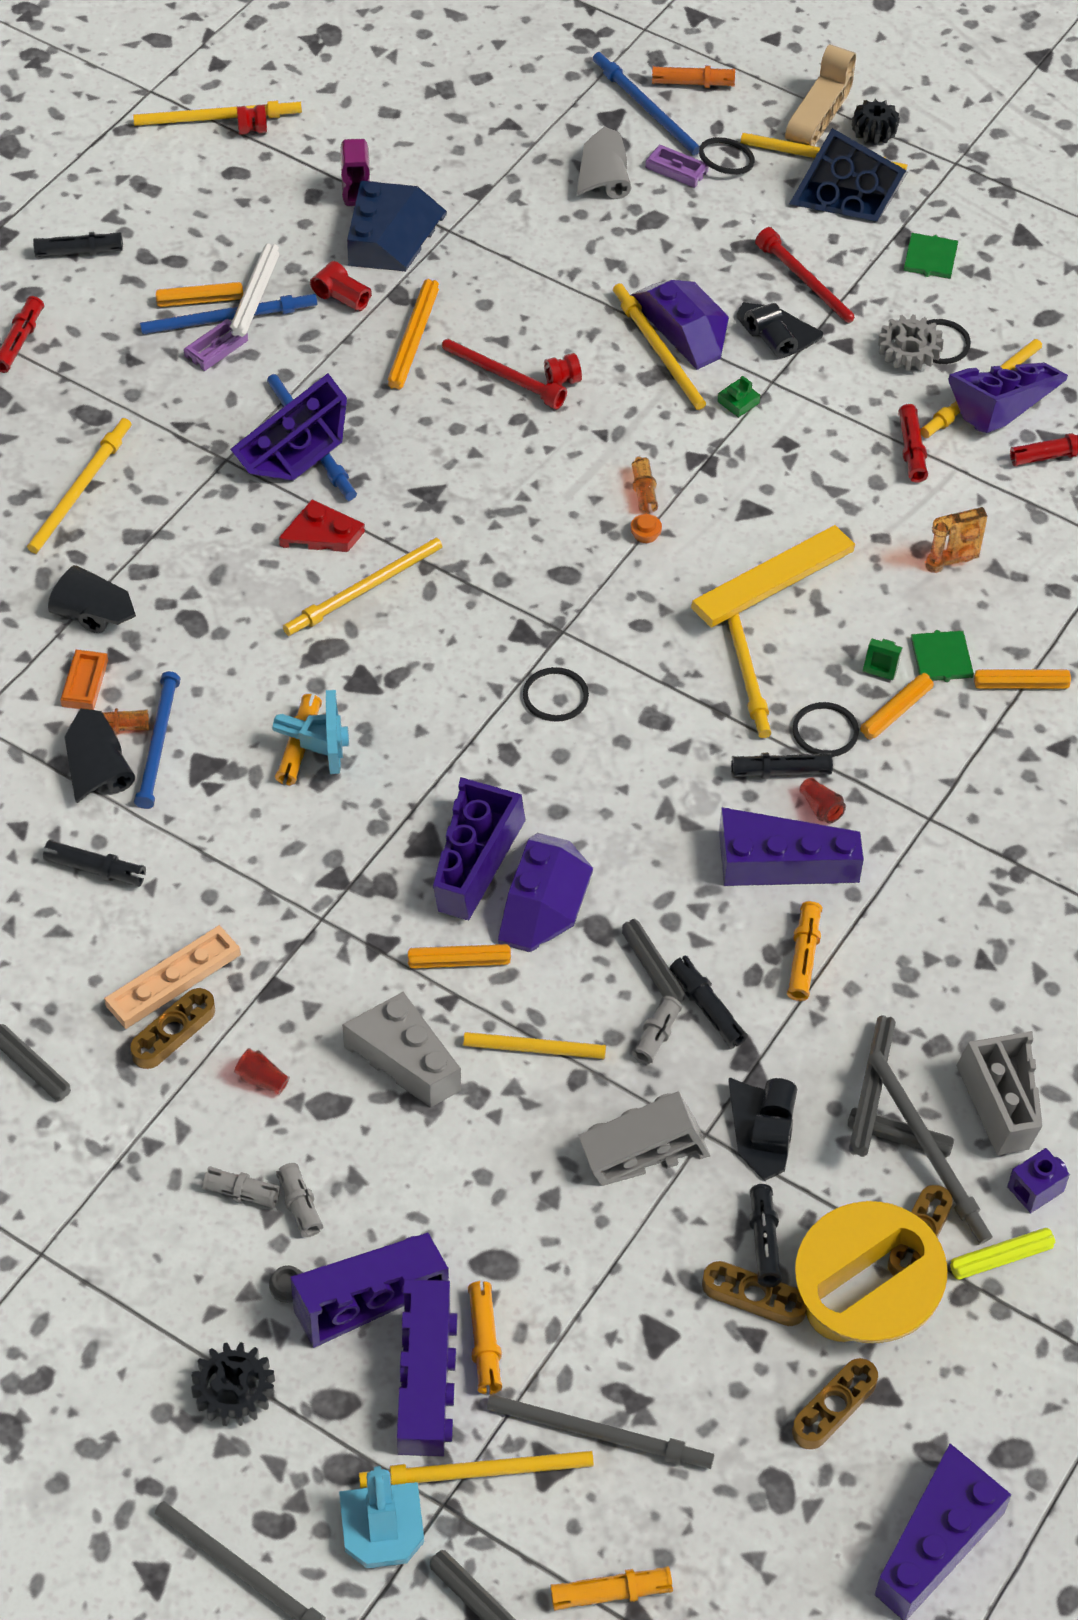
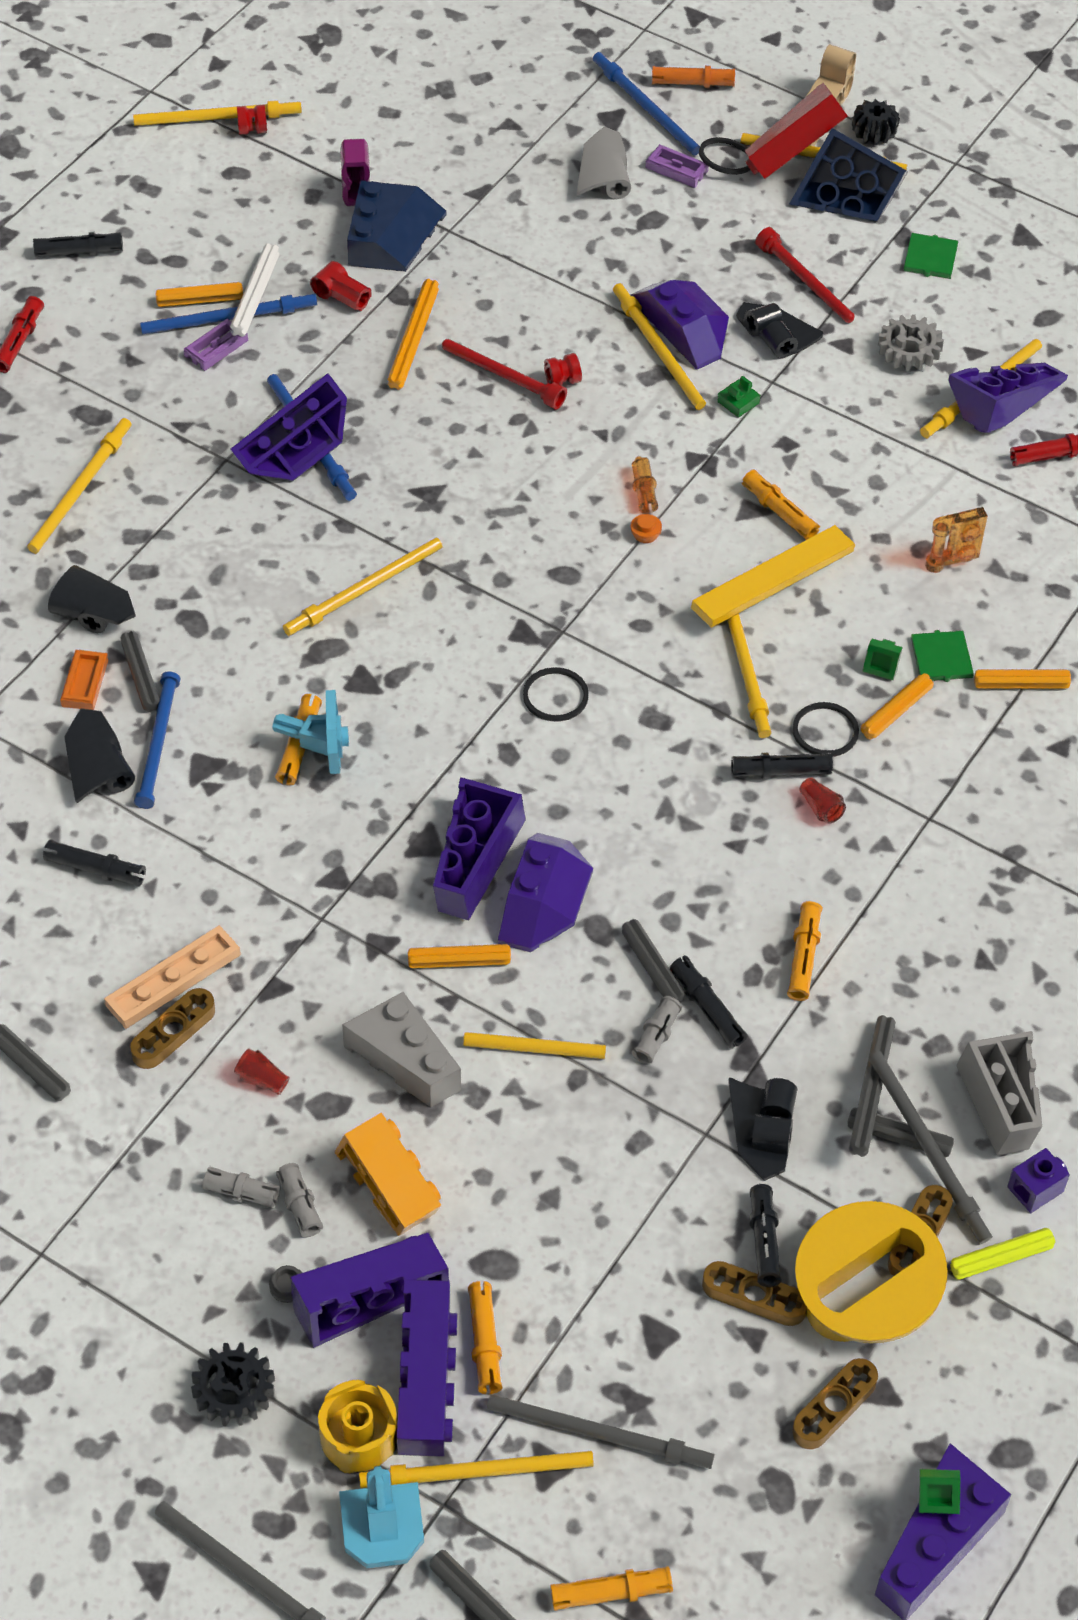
clear orange axle [102,708,149,735] -> none
red wing [279,499,365,552] -> none
light grey wedge [578,1091,710,1186] -> none
dark purple wedge [719,807,864,886] -> none
red pin [898,404,928,483] -> none
black piece [927,319,971,364] -> none
none -> dark grey axle [120,631,160,712]
none -> yellow brick [318,1380,397,1474]
none -> light orange wedge [334,1112,441,1236]
none -> light orange pin [742,469,820,540]
none -> red slope [745,83,848,179]
none -> green tile [919,1469,961,1514]

